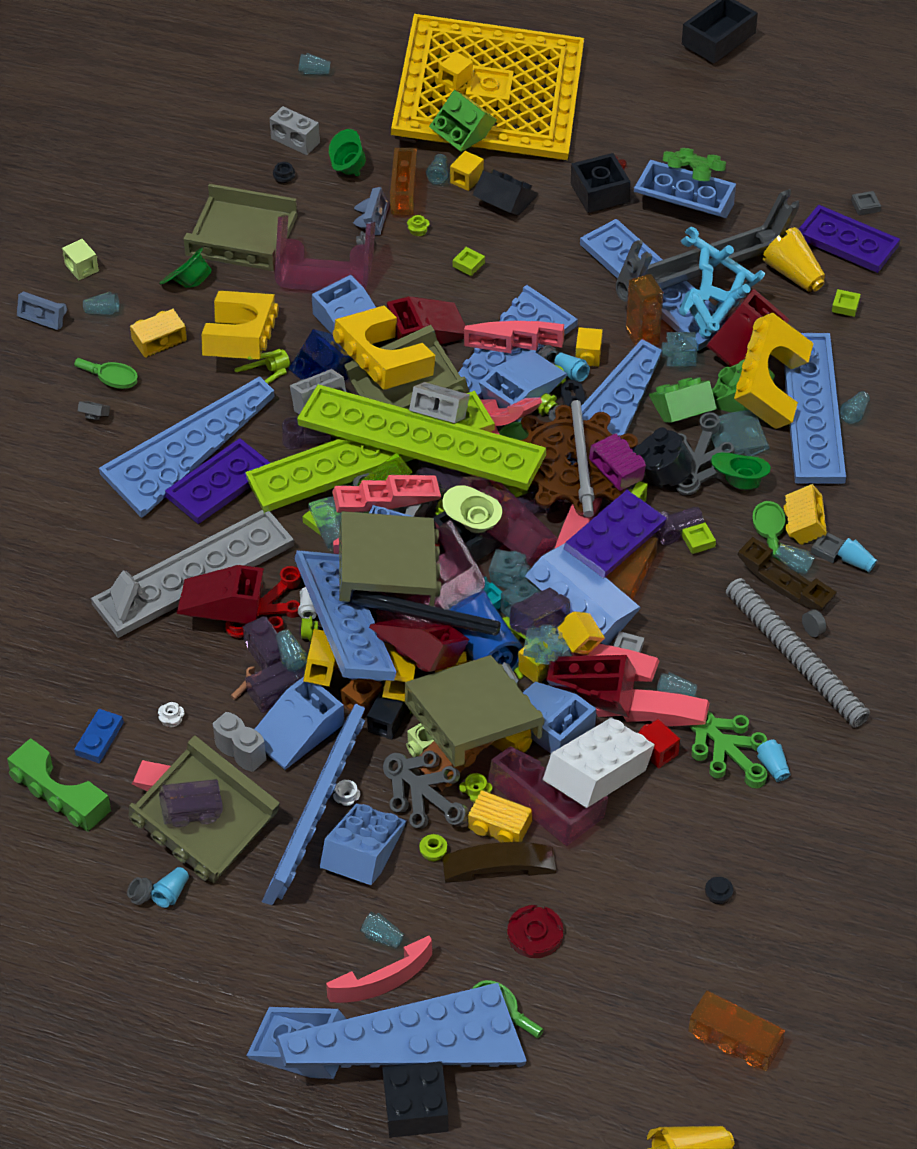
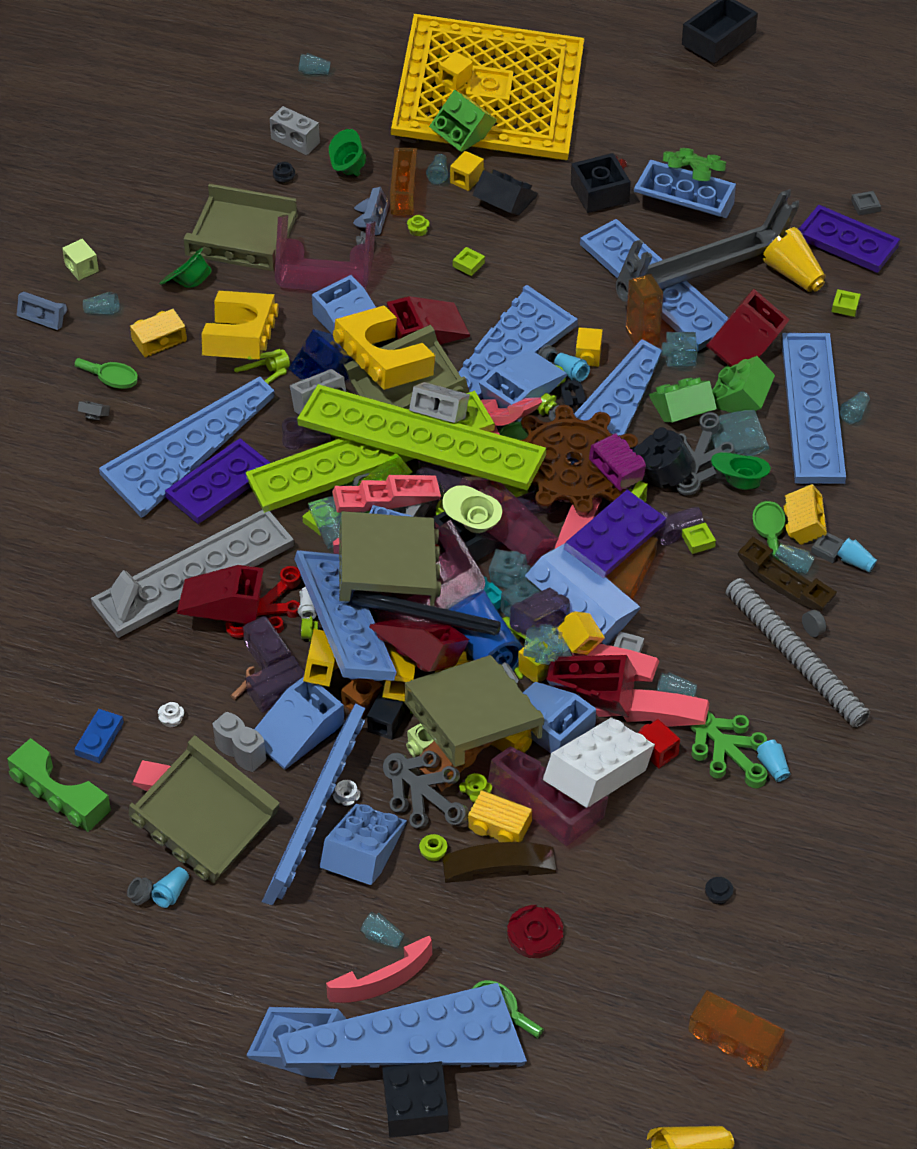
clear purple brick [159,779,223,827] -> none
clear light blue cone [275,630,307,671] -> none
coral slope [464,321,564,354] -> none
light grey bar [571,400,594,517] -> none
medium azure piece [679,227,765,338] -> none
yellow arch [734,313,814,429] -> none

